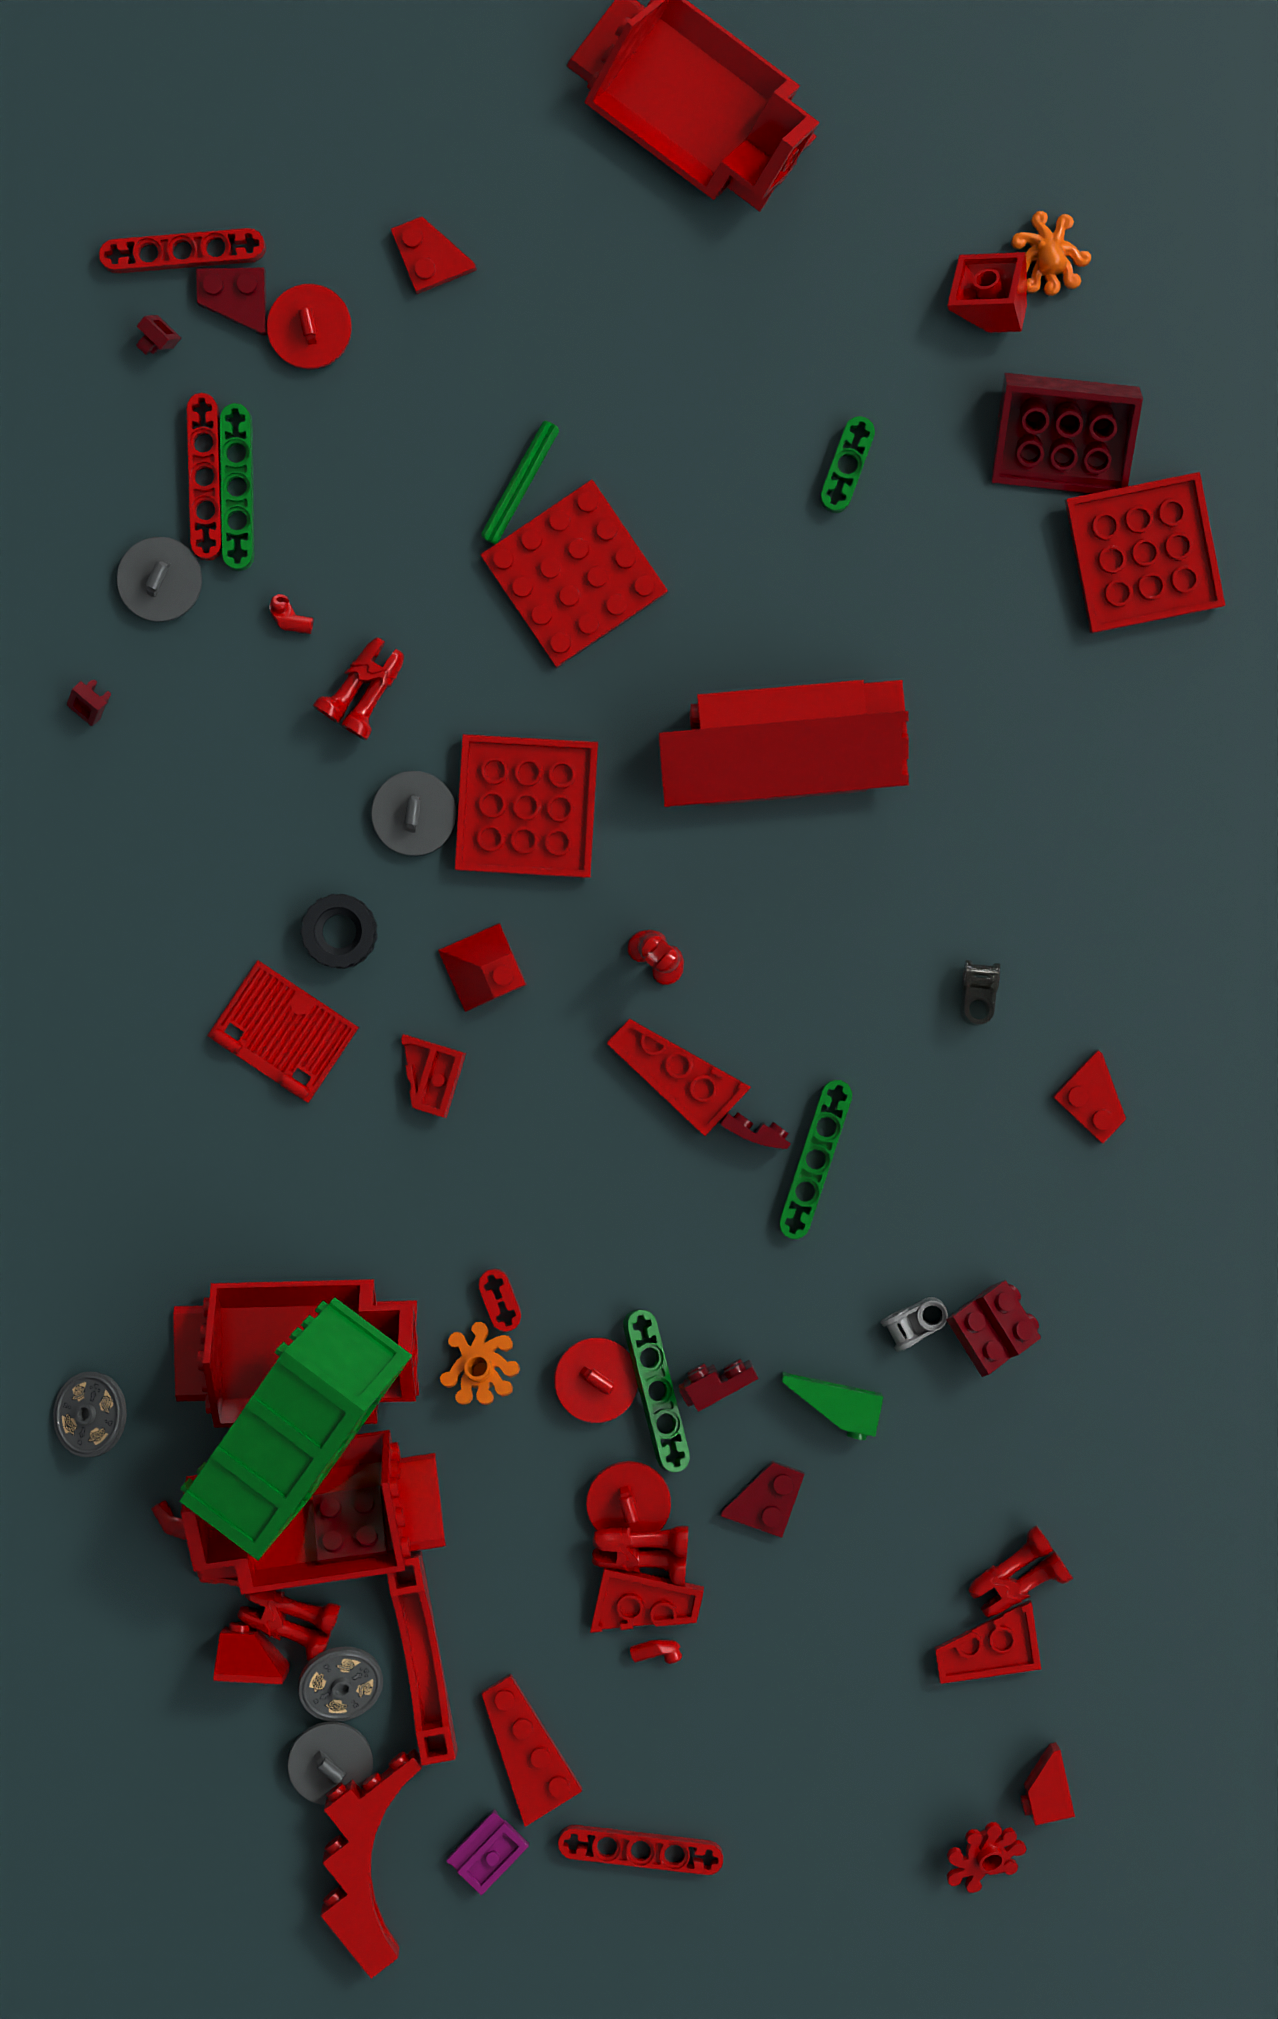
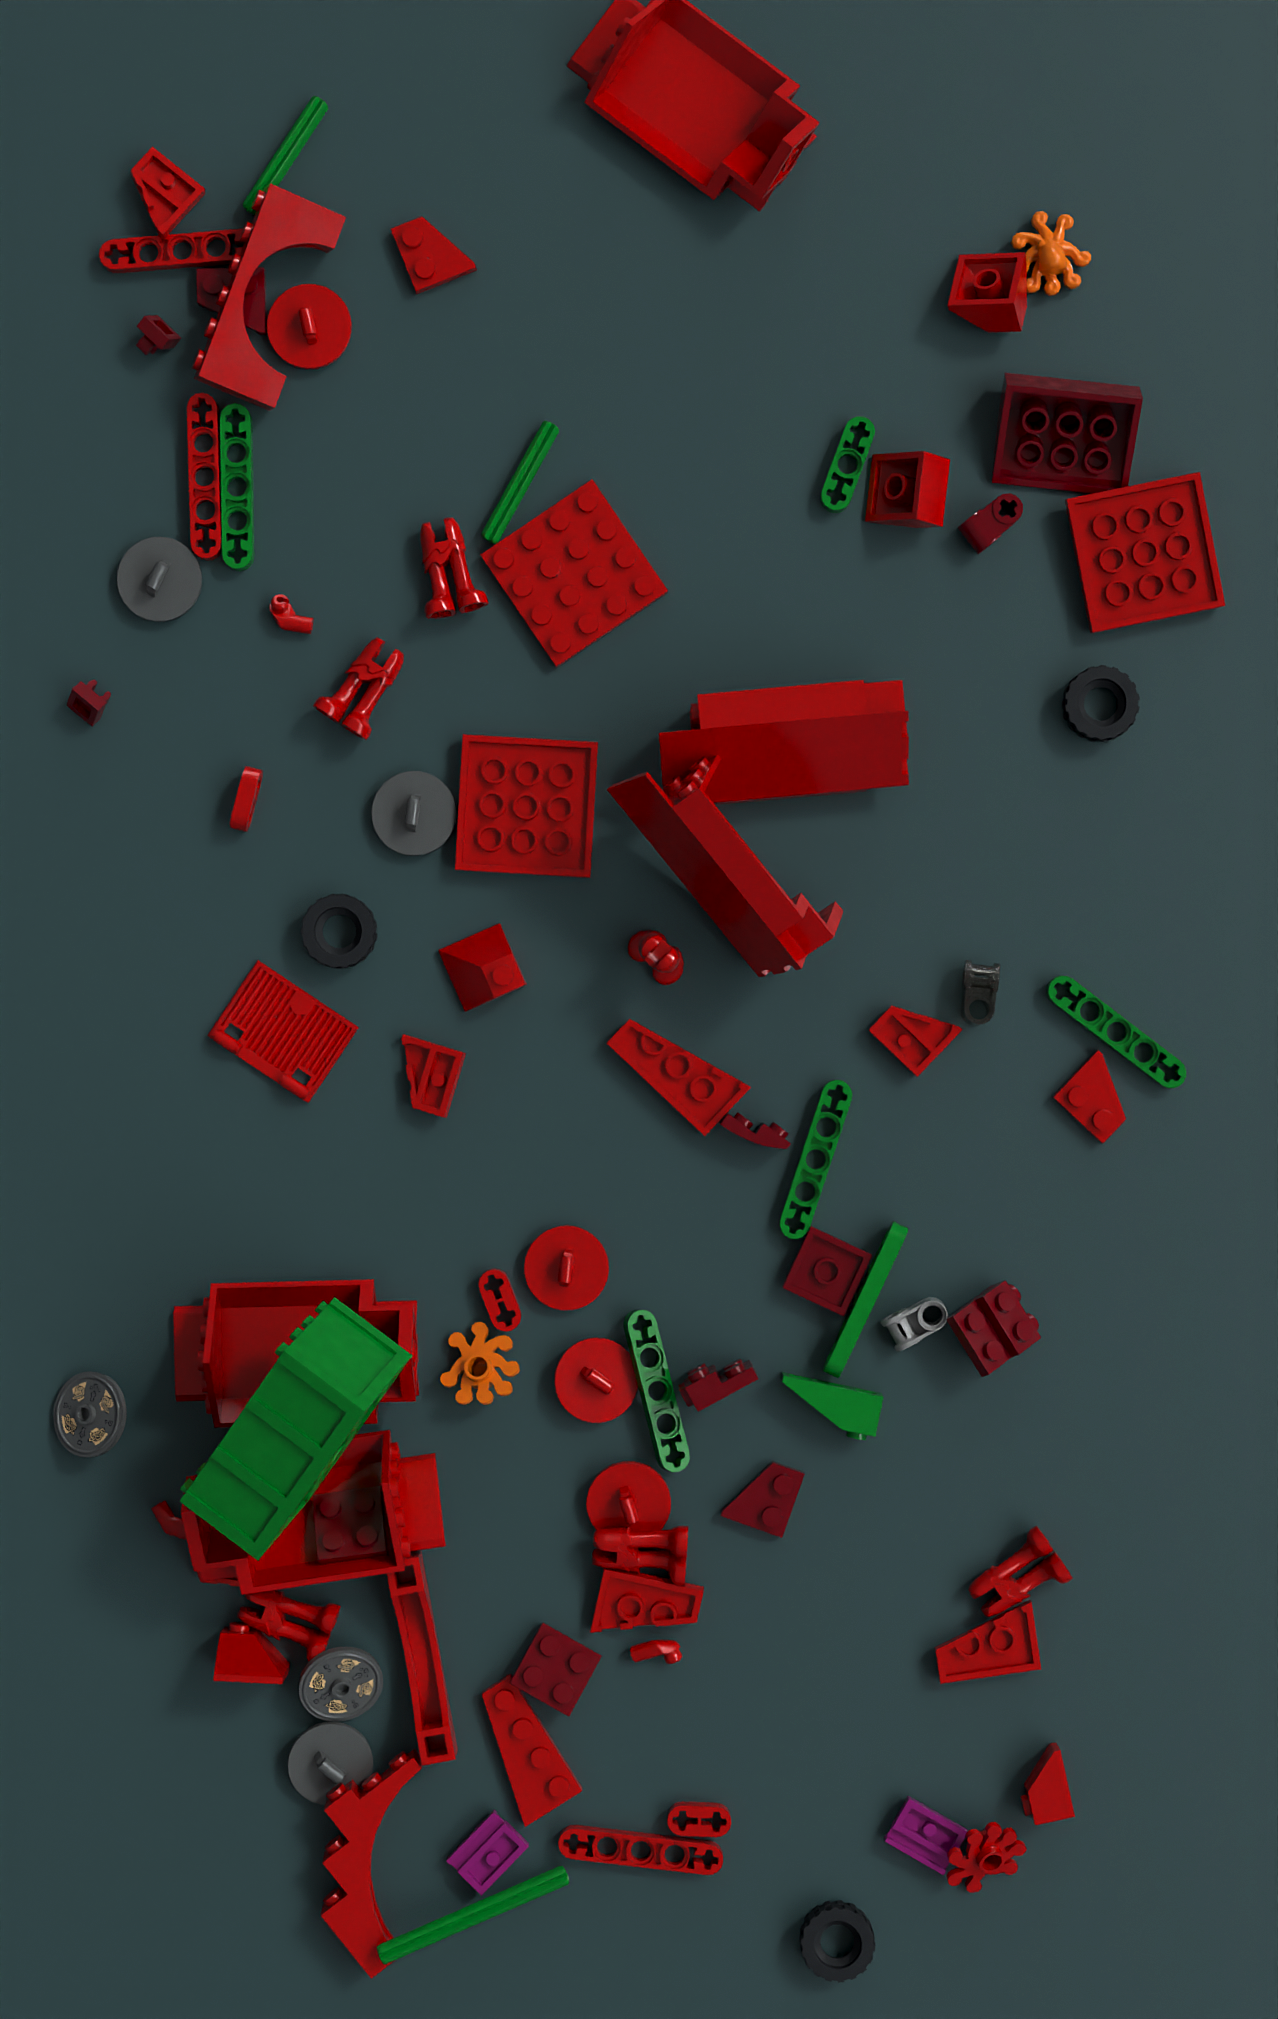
none -> red wing [131,146,205,240]
none -> red arch [192,183,346,411]
none -> red beam [230,766,263,832]
none -> green axle [243,96,328,216]
none -> green axle [377,1866,570,1964]
none -> red piece [420,517,489,619]
none -> dark red plate [509,1623,602,1717]
none -> red shield [524,1225,609,1310]
none -> red panel [607,755,844,978]
none -> red beam [667,1801,732,1837]
none -> dark red plate [782,1226,872,1316]
none -> black tyre [799,1900,876,1983]
none -> green beam [822,1221,908,1379]
none -> red slope [865,451,950,528]
none -> red wing [868,1005,963,1077]
none -> magenta plate [884,1796,968,1875]
none -> dark red piece [957,493,1023,554]
none -> green beam [1046,976,1186,1088]
none -> black tyre [1062,665,1140,742]

